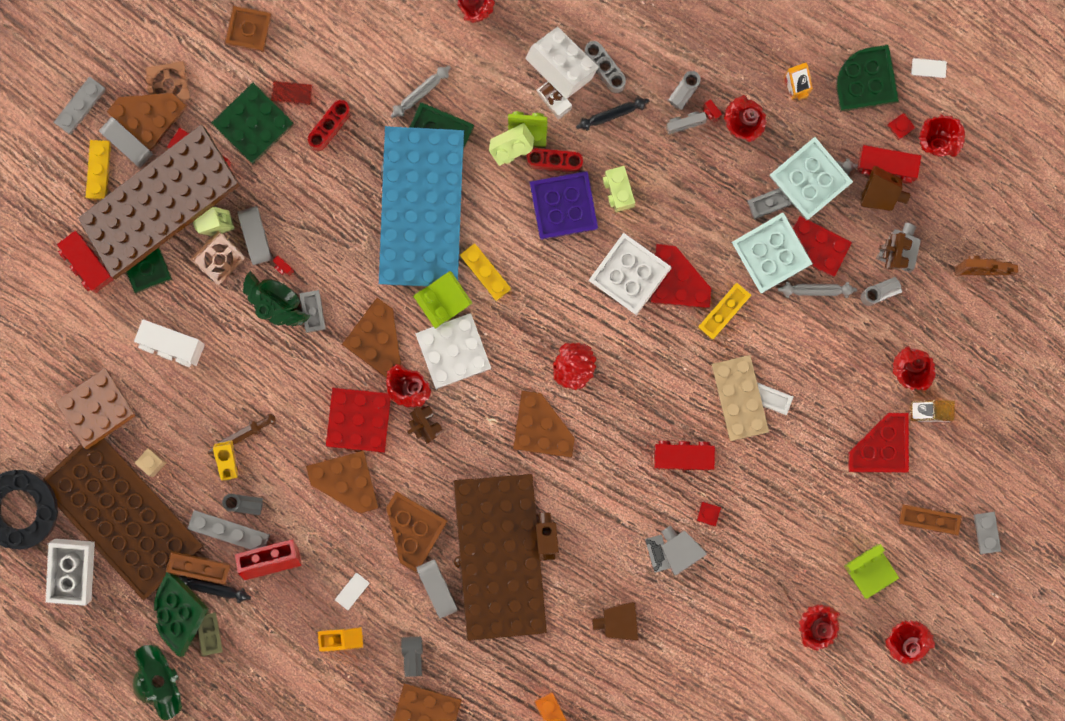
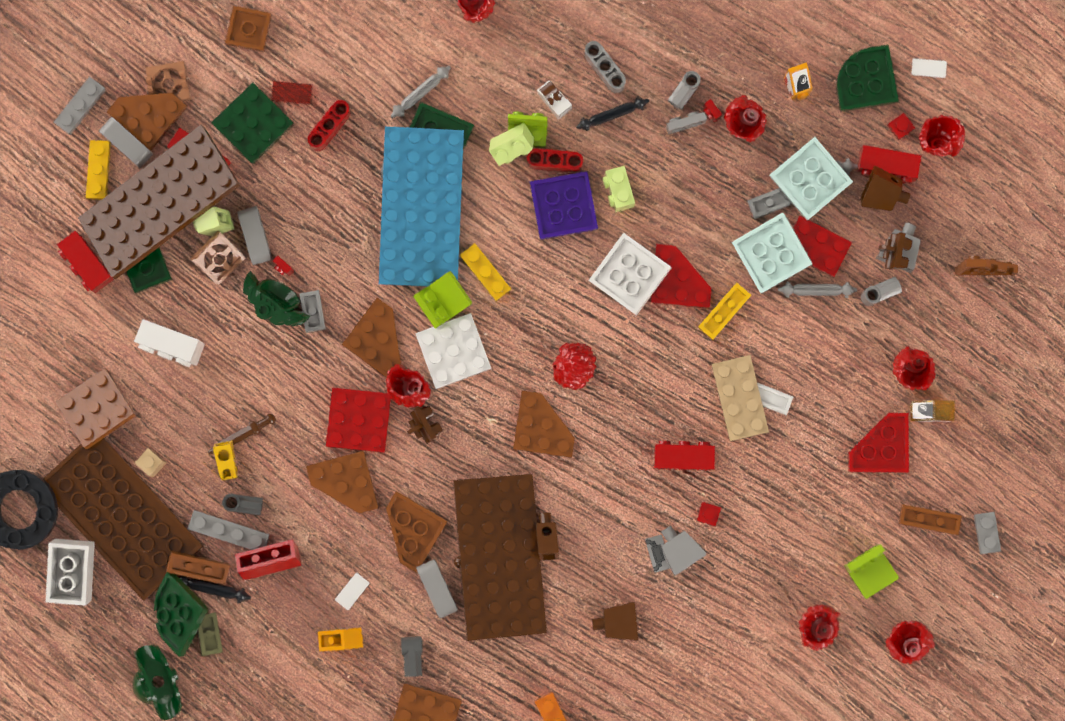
white brick [525,27,599,99] -> none

